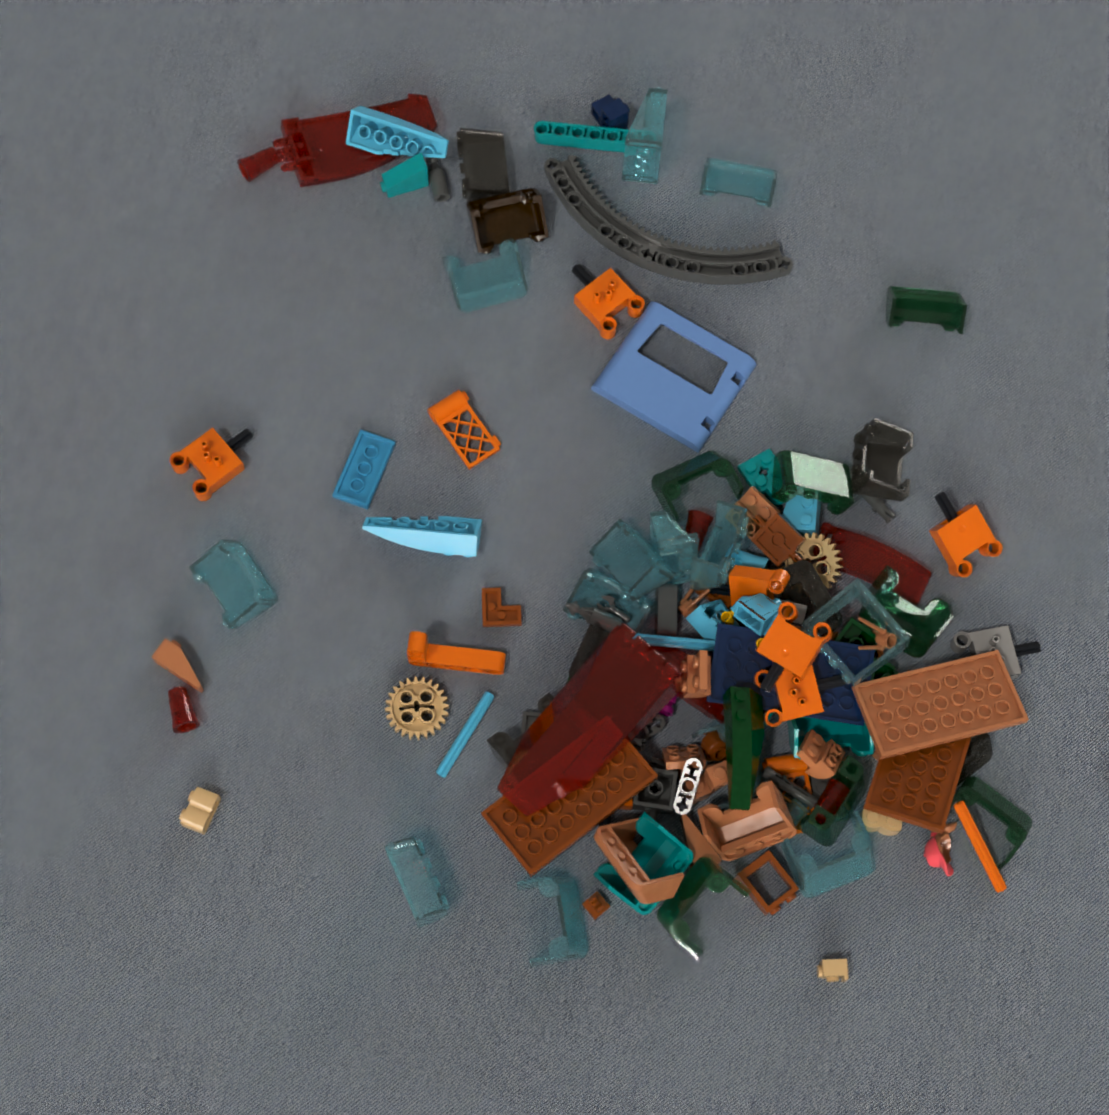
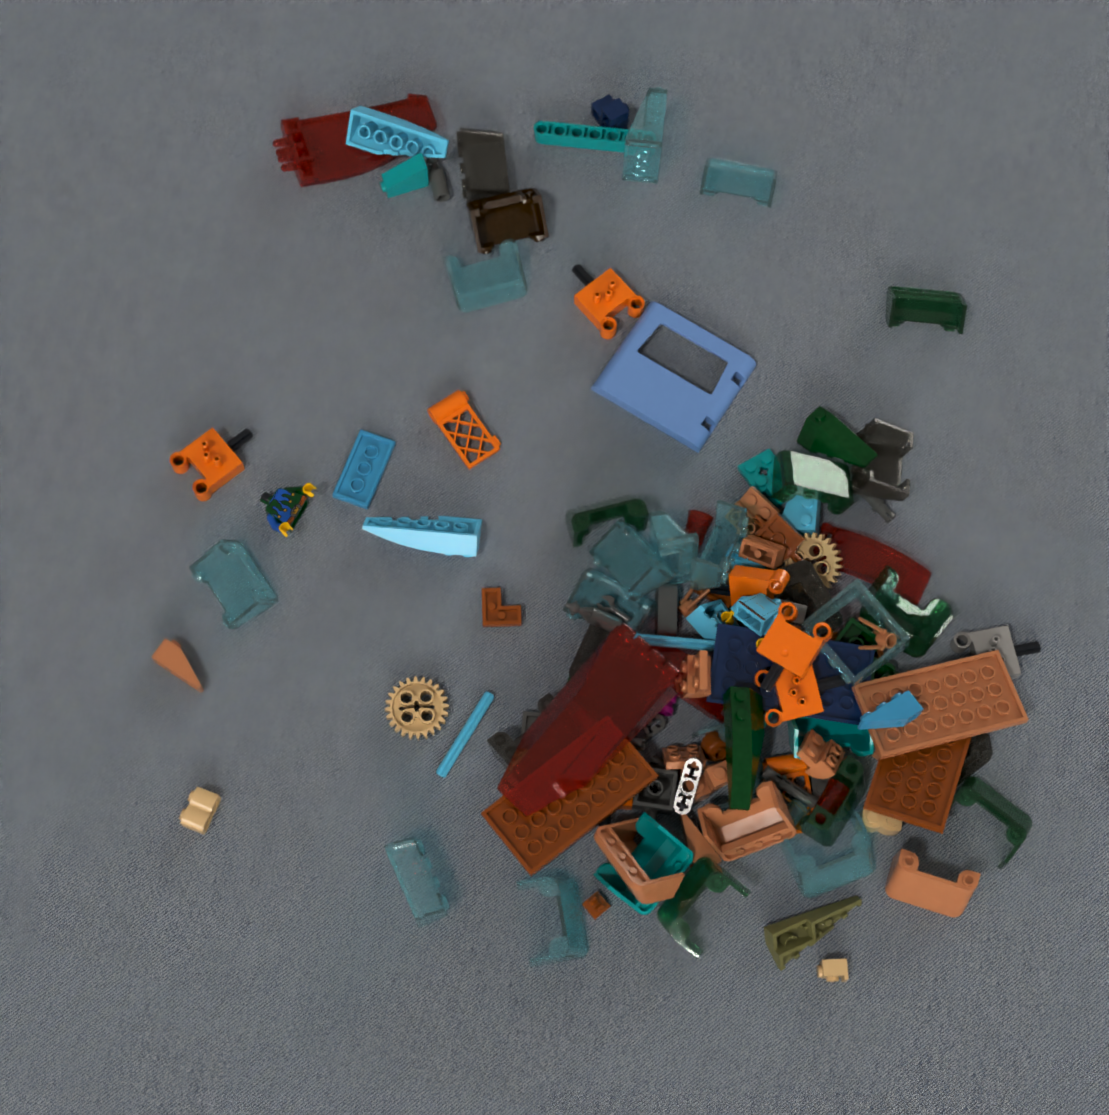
clear red plant [168,686,200,733] -> none
clear red plant [237,146,280,183] -> none
orange beam [407,631,506,675] -> none
dark grey gear [544,155,793,285] -> none
clear green windscreen [651,451,744,529] -> none
dark orange window [735,850,799,916] -> none
hair [924,822,957,876] -> none
orange piece [929,492,1002,577] -> none
orange axle [953,801,1007,893] -> none
none -> torso [260,483,316,537]
none -> clear green windscreen [565,495,649,548]
none -> nougat brick [738,534,786,569]
none -> olive wedge [764,896,862,971]
none -> dark green wedge [797,406,878,468]
none -> dark azure slope [857,690,923,730]
none -> nougat windscreen [885,849,981,918]

